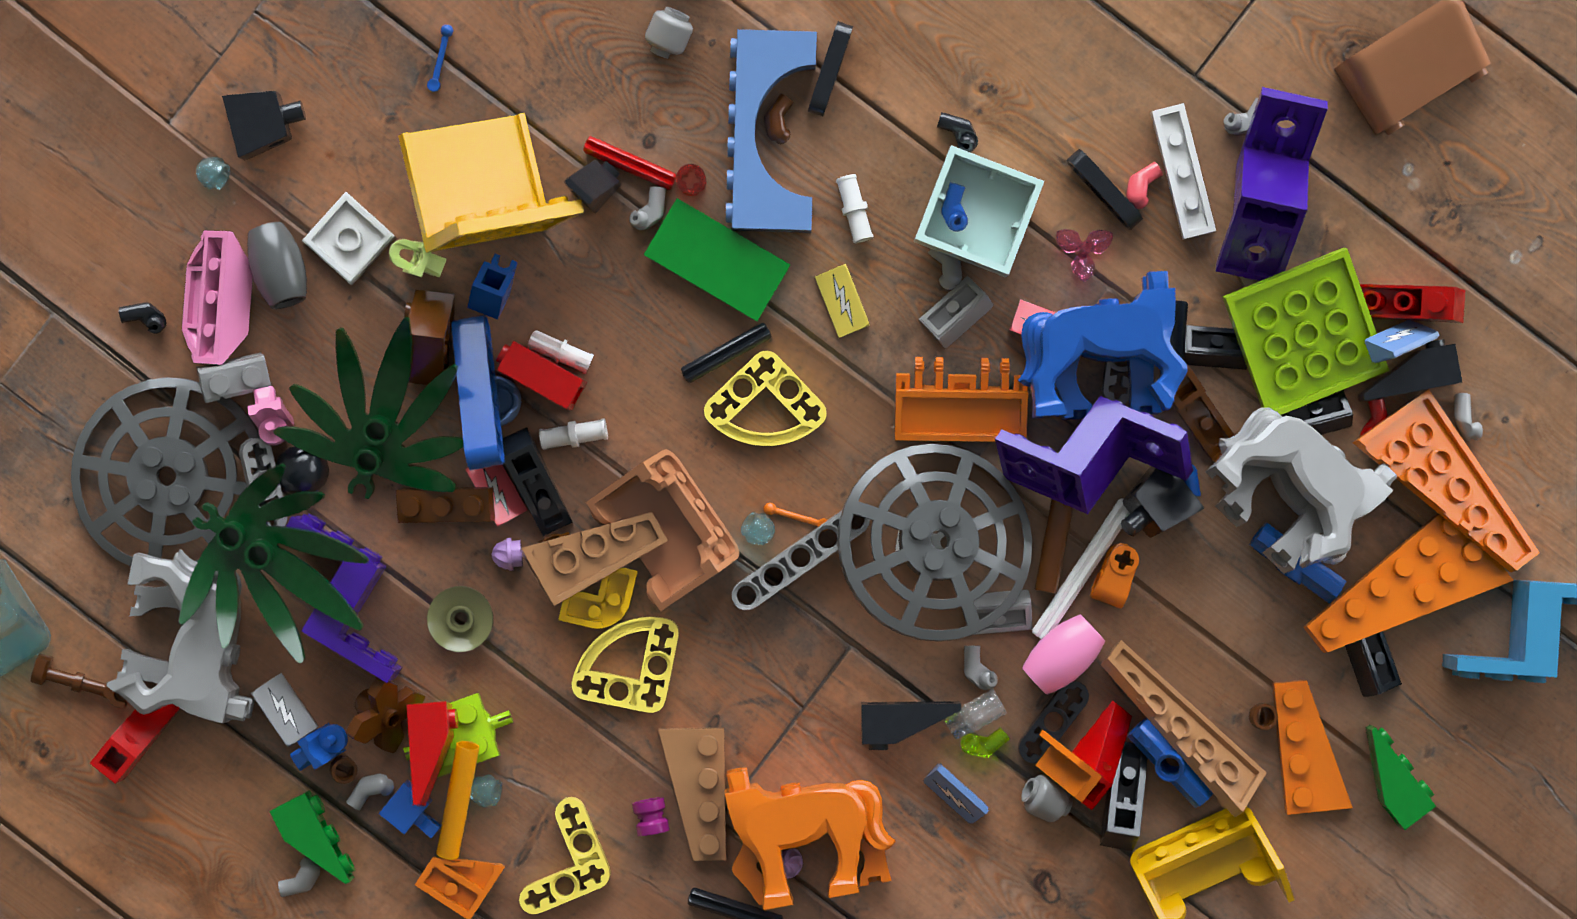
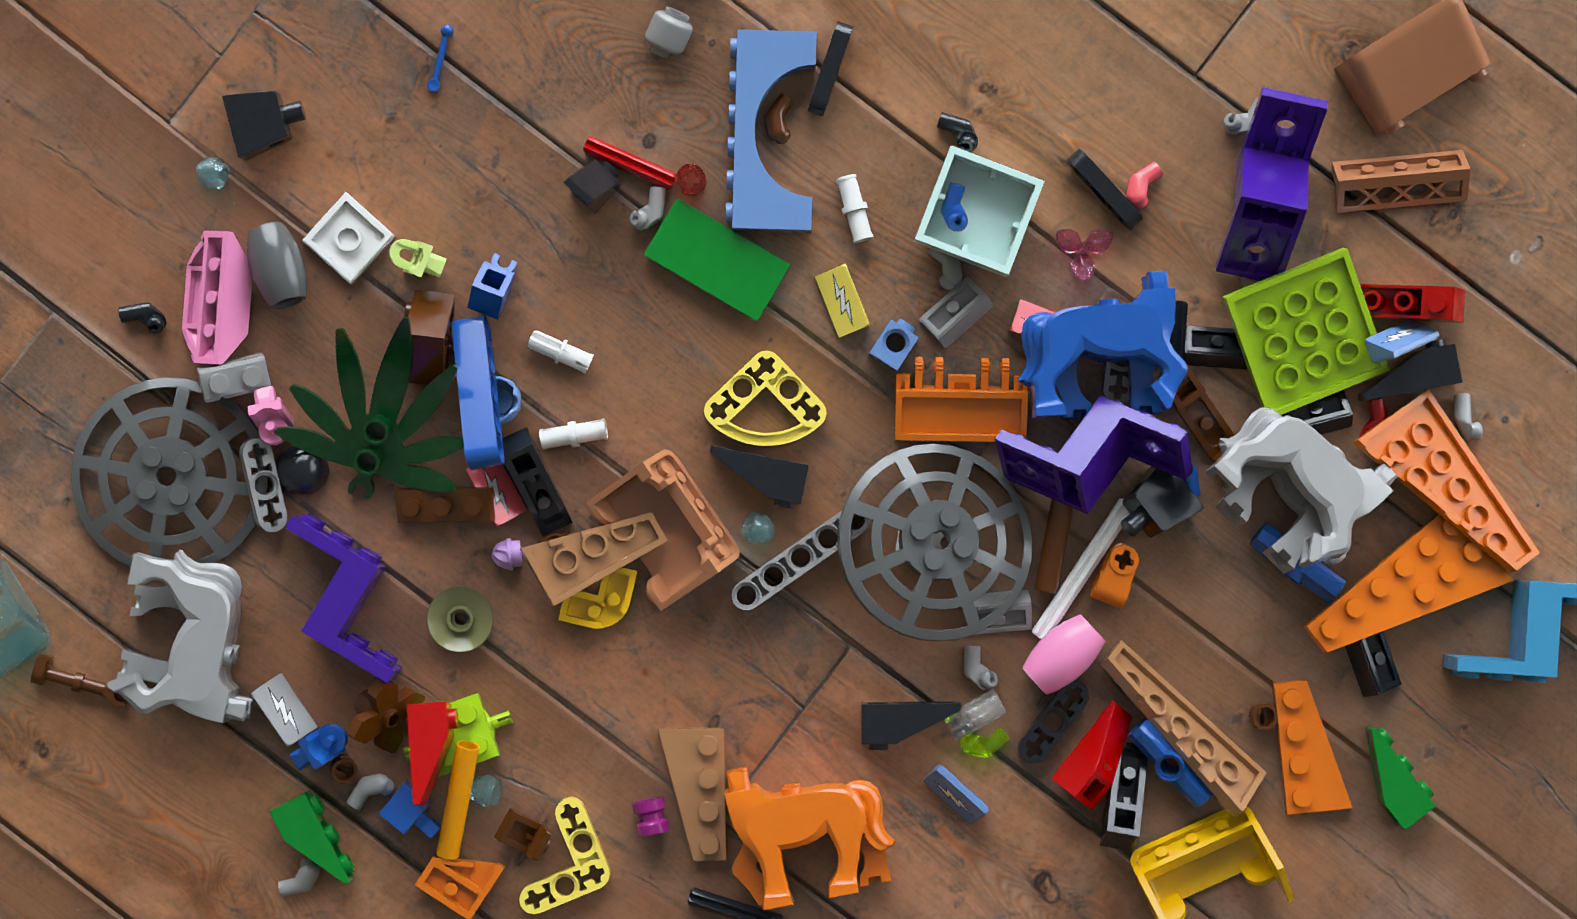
red slope [89,704,181,784] -> none
dark green plant [179,464,369,663] -> none
yellow bracket [398,113,584,253] -> none
red brick [496,341,588,411] -> none
light yellow beam [572,617,679,713] -> none
black axle [681,323,771,383] -> none
orange hinge [764,502,828,531] -> none
lavender plate [782,848,803,879] -> none
light grey head [1021,774,1073,822] -> none
orange panel [1035,730,1102,803] -> none
white plate [1151,103,1216,240] -> none
none -> reddish brown bracket [494,808,552,861]
none -> black slope [710,446,809,509]
none -> medium blue brick [869,318,919,372]
none -> nougat fence [1331,150,1470,213]

